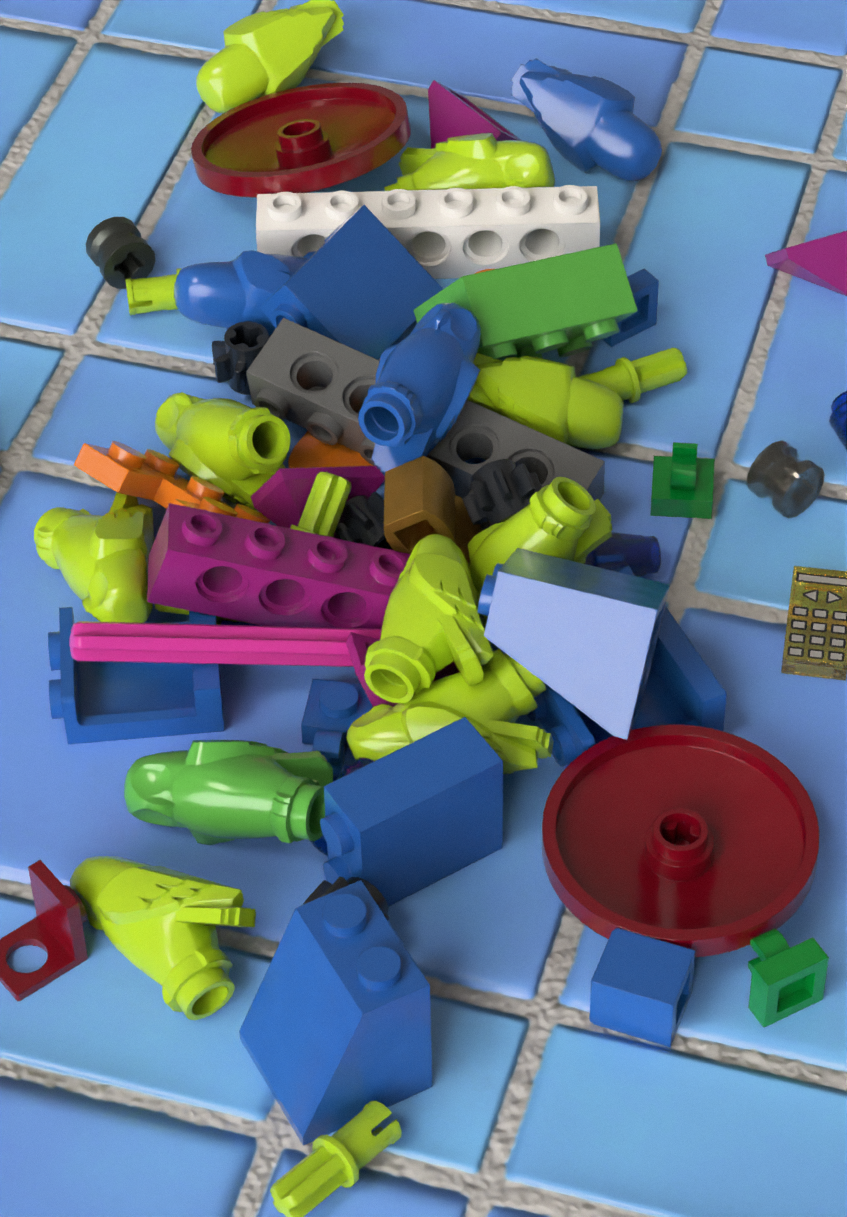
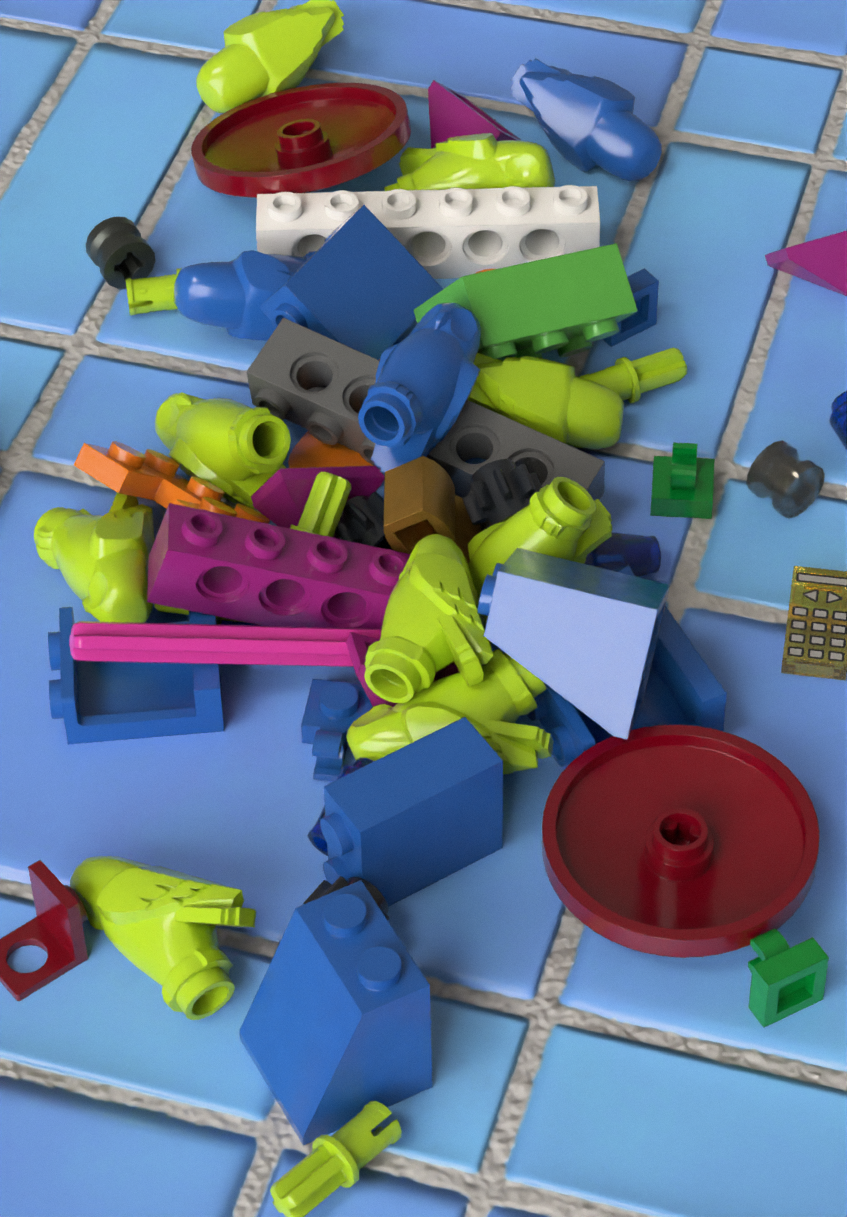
bright green animal [124,740,333,845] -> none
black gear [212,321,272,395] -> none
blue panel [589,928,695,1047] -> none

